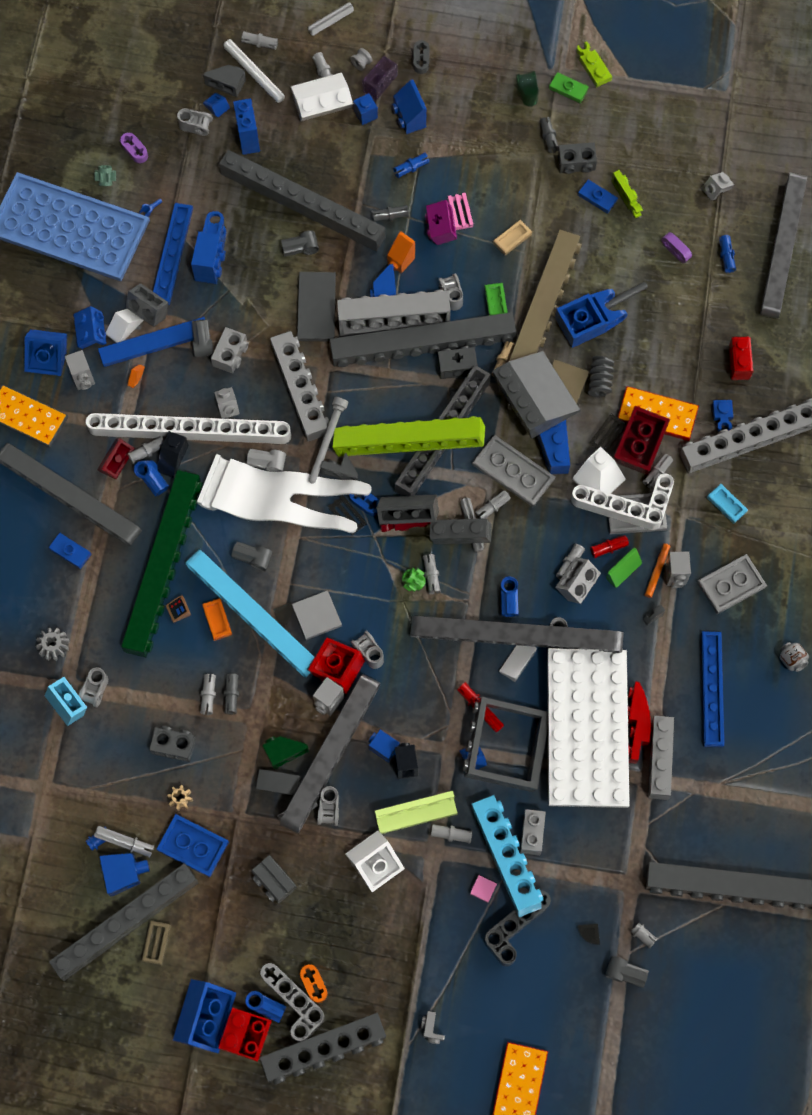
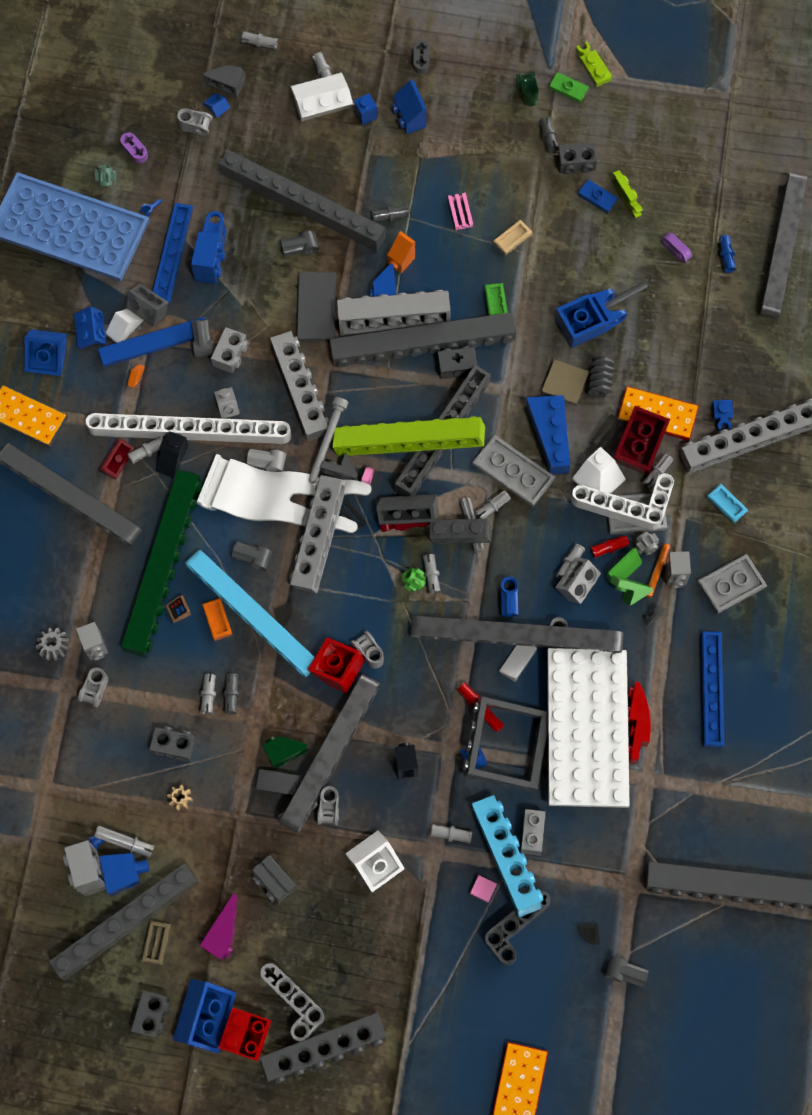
medium azure brick [44,677,87,726] -> none
blue plate [49,533,92,569] -> none
light grey brick [65,350,95,390] -> none
blue piece [134,460,169,497] -> none
blue plate [156,814,229,878] -> none
white axle [224,39,285,103] -> none
blue window [233,98,260,155] -> none
blue piece [246,991,286,1023] -> none
light grey tile [292,590,342,640] -> none
orange beam [300,965,328,1003] -> none
light grey axle [308,2,354,36] -> none
light grey brick [313,677,344,716] -> none
blue beam [349,493,380,516] -> none
light grey wheel [350,48,373,71] -> none
clear purple brick [362,56,398,100] -> none
blue brick [368,730,400,763] -> none
yellowish green fence [375,791,457,834] -> none
blue pin [393,153,430,178] -> none
light grey bracket [421,1011,445,1044] -> none
magenta brick [425,200,457,245] -> none
light grey piece [438,273,463,311] -> none
tan pin [492,341,515,377] -> none
slope [492,351,581,439] -> none
dark tan brick [499,230,582,396] -> none
light grey pin [631,922,658,948] -> none
light grey brick [648,716,674,800] -> none
light grey bracket [702,172,734,201] -> none
red brick [729,337,753,380] -> none
light grey head [779,642,809,672] -> none
none -> light grey brick [63,840,106,896]
none -> light grey brick [76,622,108,660]
none -> dark grey brick [131,991,171,1039]
none -> magenta slope [200,893,239,961]
none -> light grey brick [290,475,347,593]
none -> bright pink tile [361,467,374,485]
none -> bright green slope [610,575,653,605]
none -> light grey gear [635,532,659,556]

